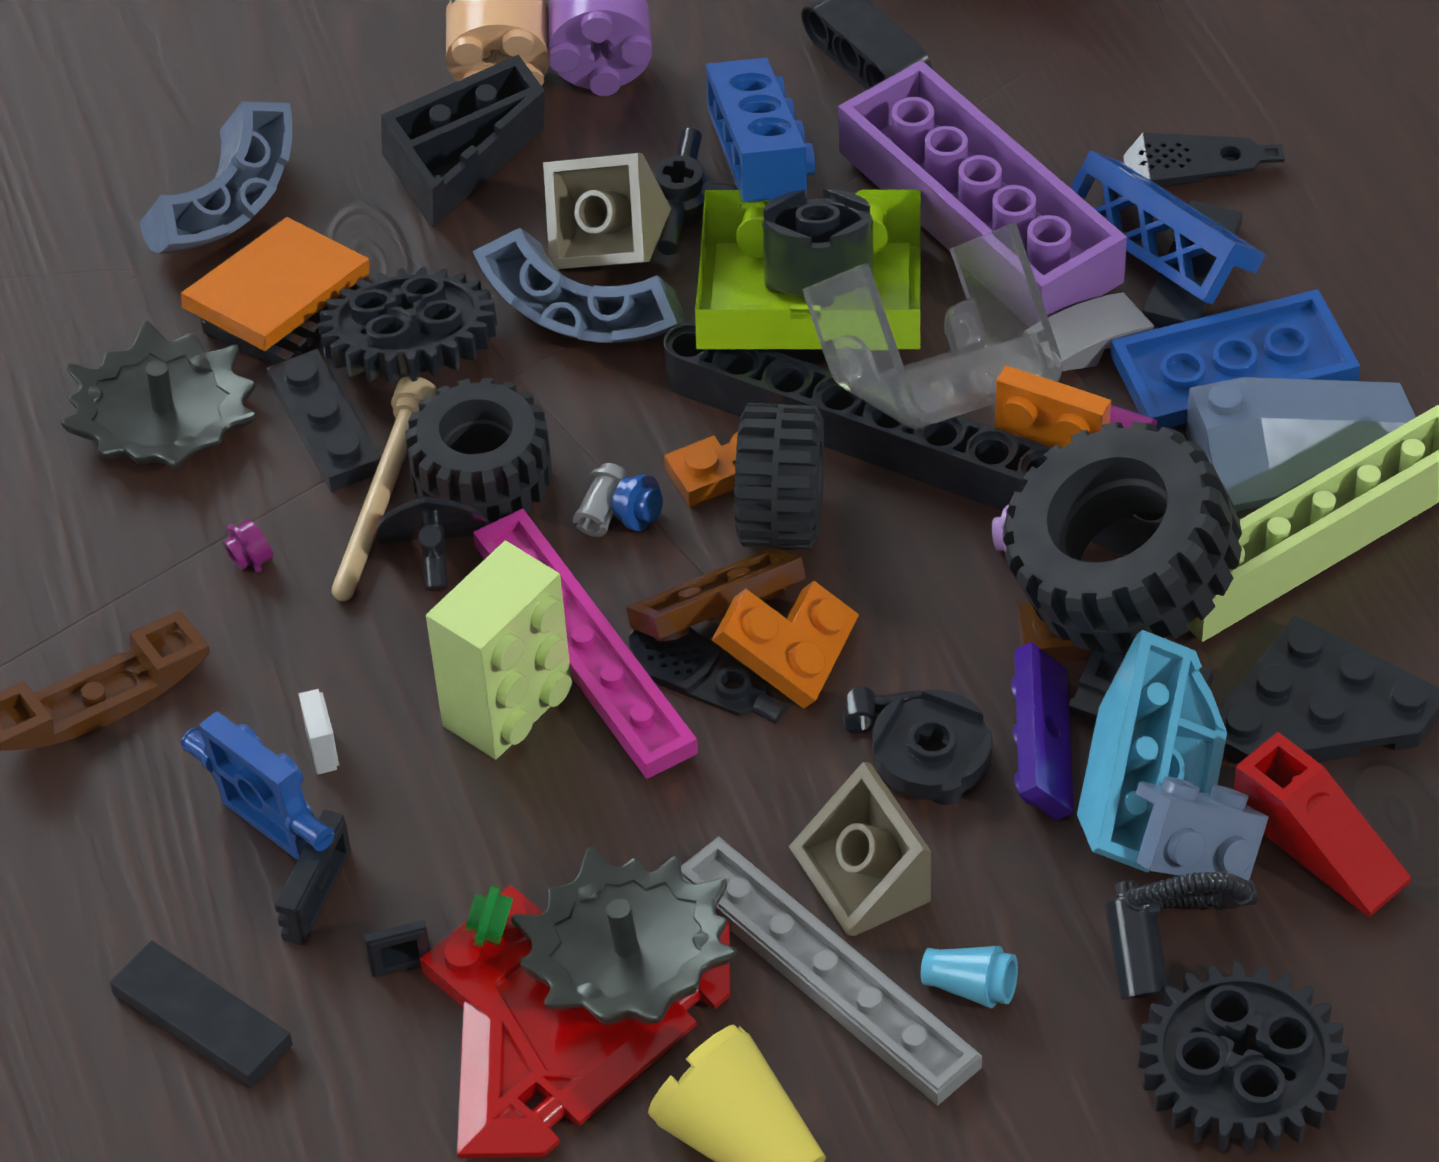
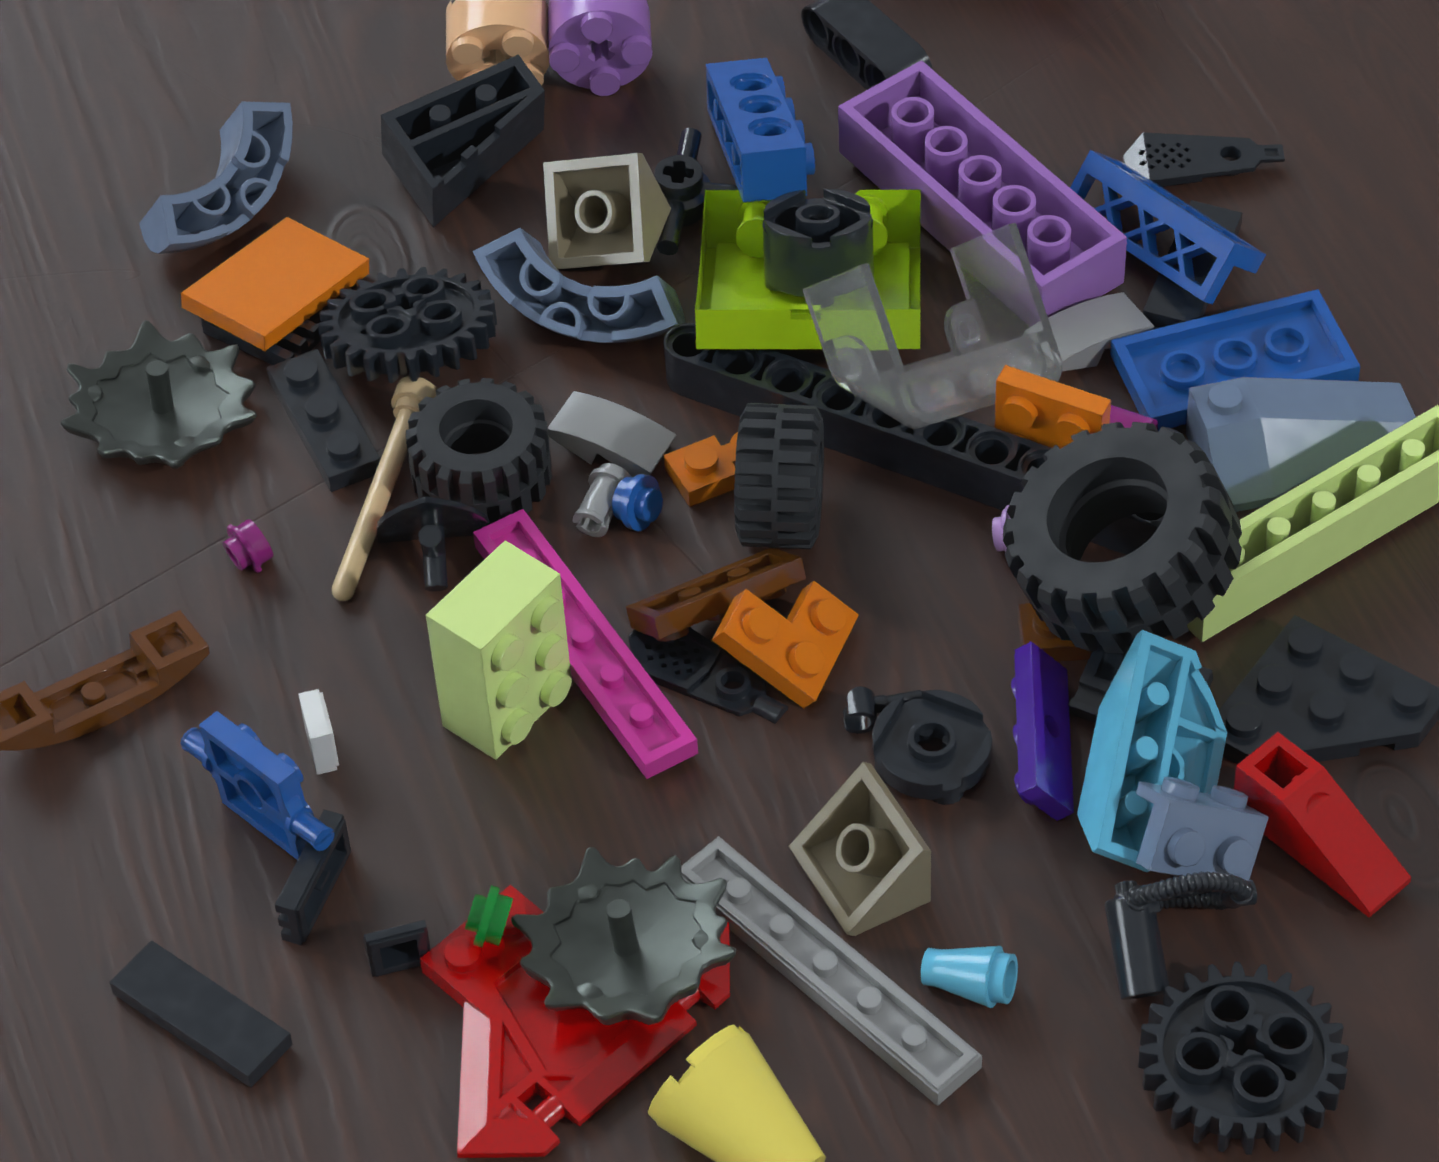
none -> light grey slope [548,391,676,477]

